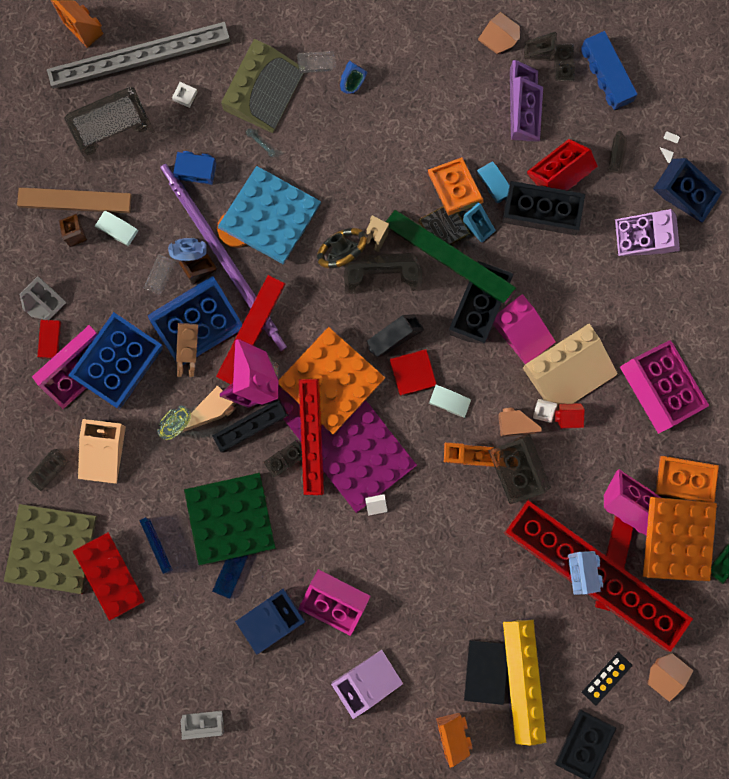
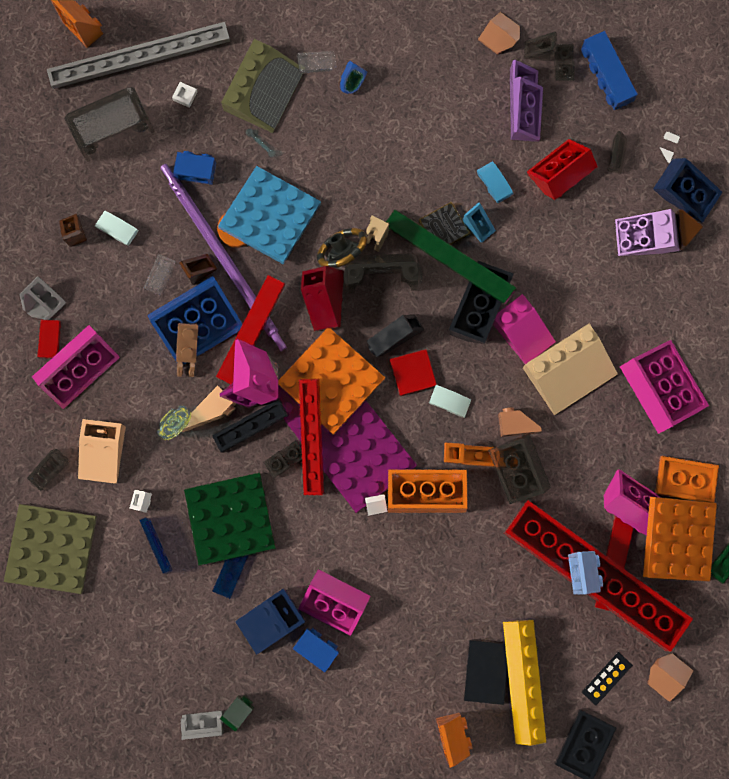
medium nougat tile [17,188,132,213] -> none
blue slope [68,312,164,410] -> none
red plate [73,532,145,621] -> none
medium blue tile [168,238,207,261] -> none
lavender slope [331,650,403,719] -> none
orange tile [428,157,483,216] -> none
black slope [502,181,585,236] -> none
white tile [533,399,557,423] -> none
red brick [555,403,585,428] -> none
none -> white plate [130,490,152,513]
none -> dark green slope [220,695,254,732]
none -> blue brick [293,628,339,672]
none -> dark red slope [301,266,344,331]
none -> orange slope [388,470,467,513]
none -> reddish brown slope [675,209,703,251]

